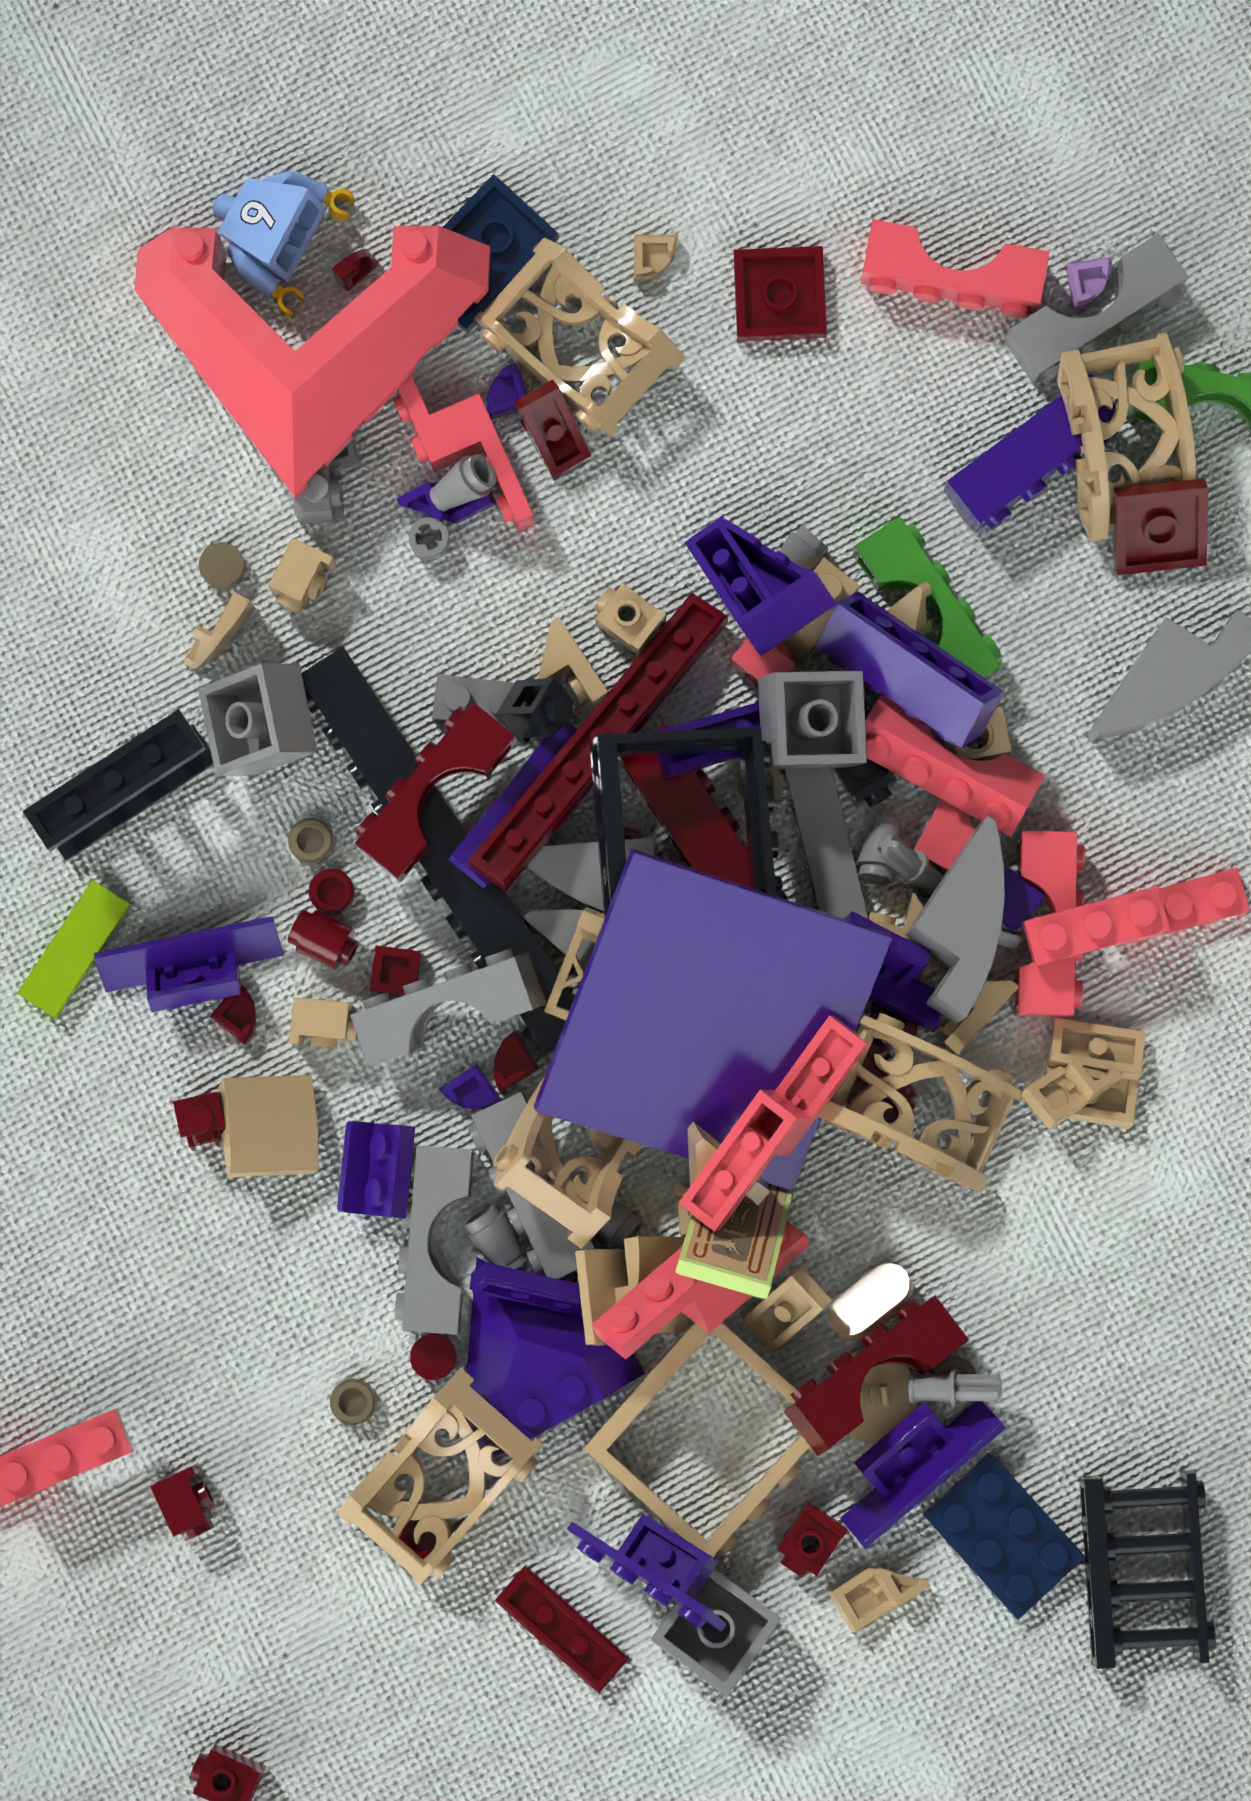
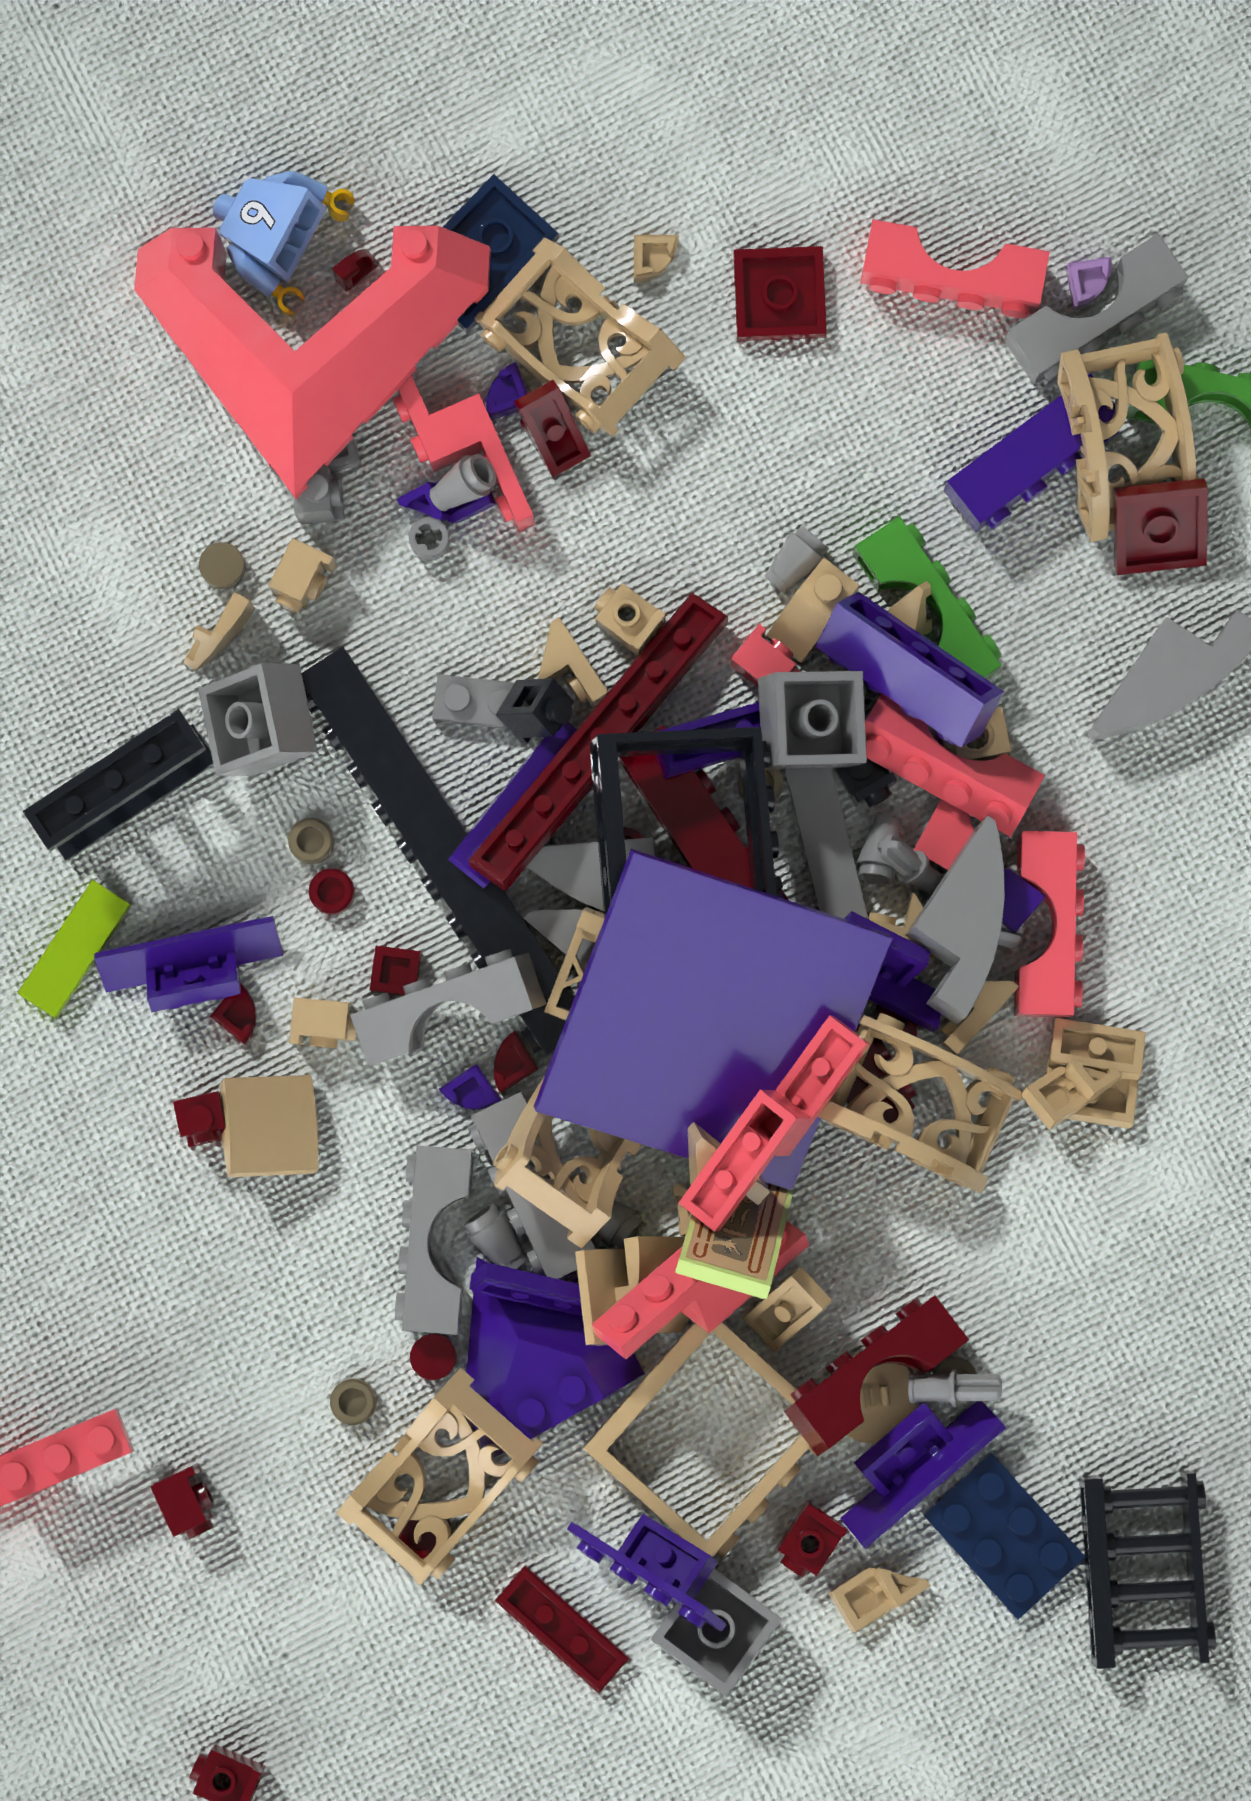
dark red brick [288,910,359,970] -> none
dark purple bracket [337,1121,415,1219] -> none
dark red arch [355,702,517,883] -> none
dark purple wedge [684,516,837,656] -> none
tile [828,1263,913,1341] -> none
coral bracket [1022,868,1250,967] -> none

